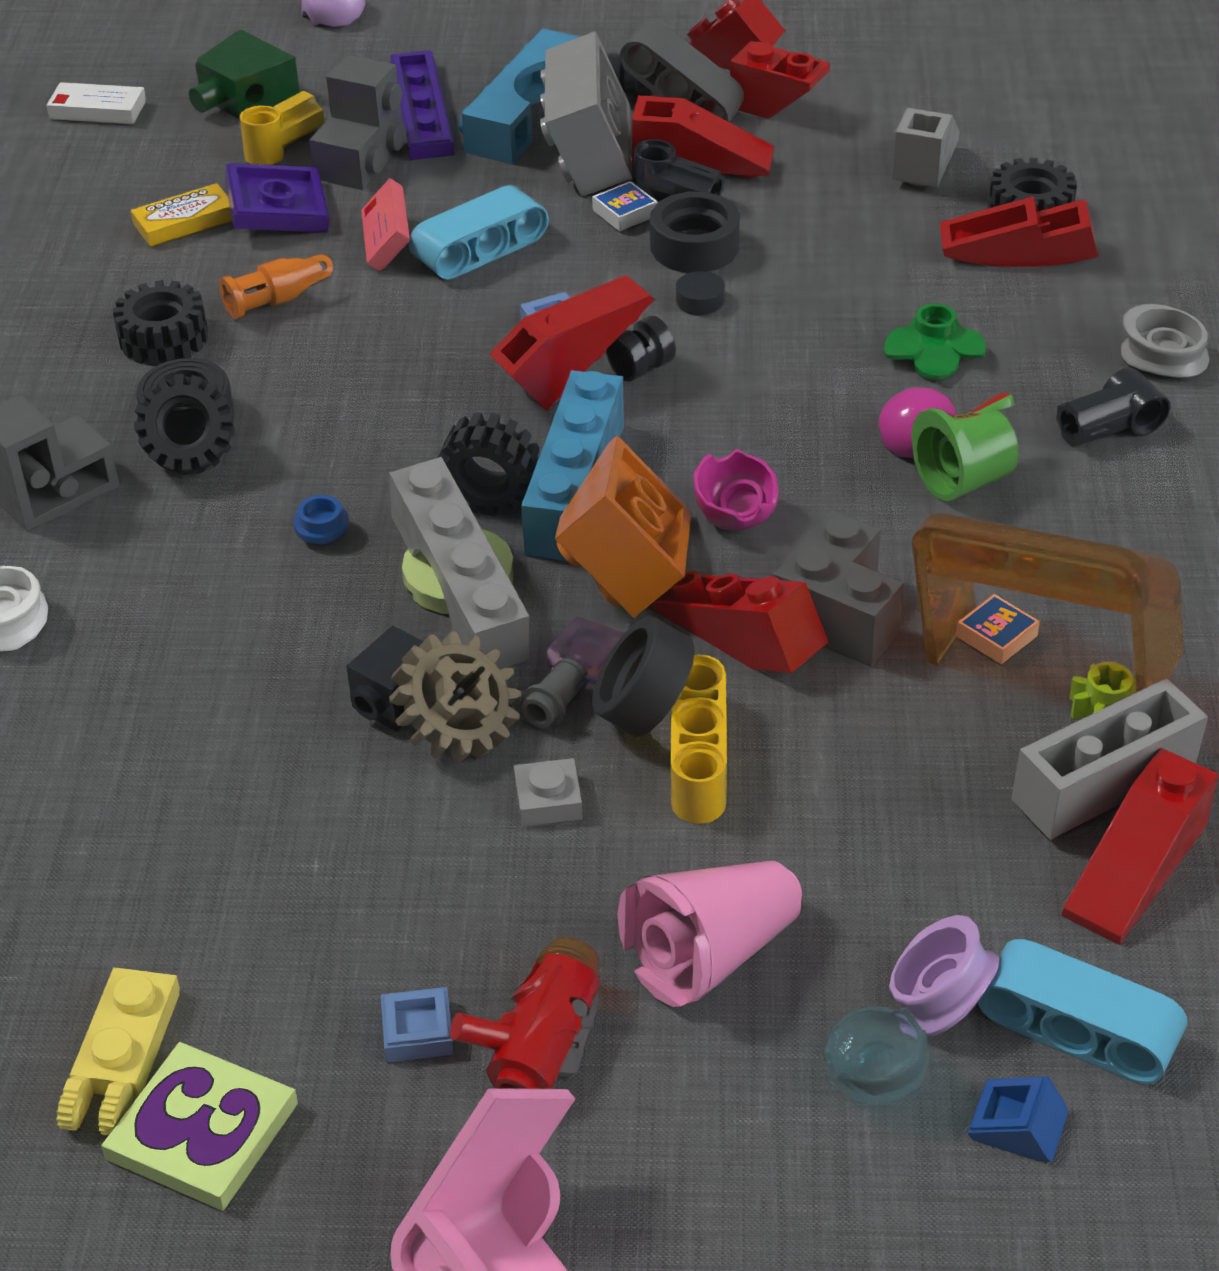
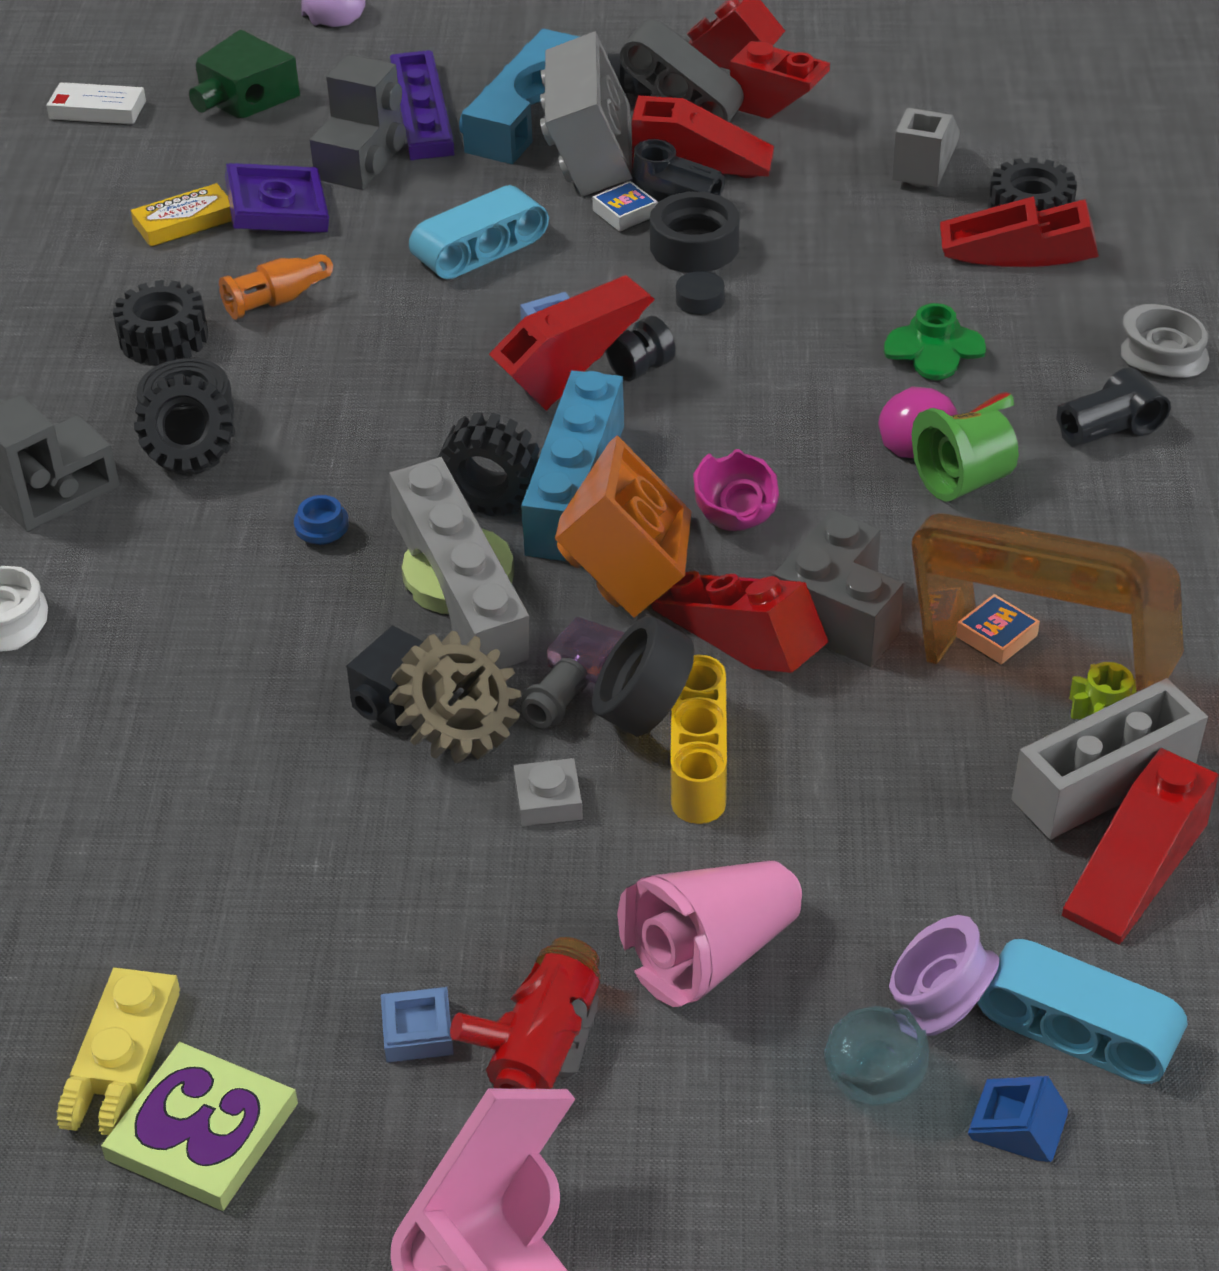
yellow piece [240,91,324,165] -> none
coral tile [361,178,410,271] -> none

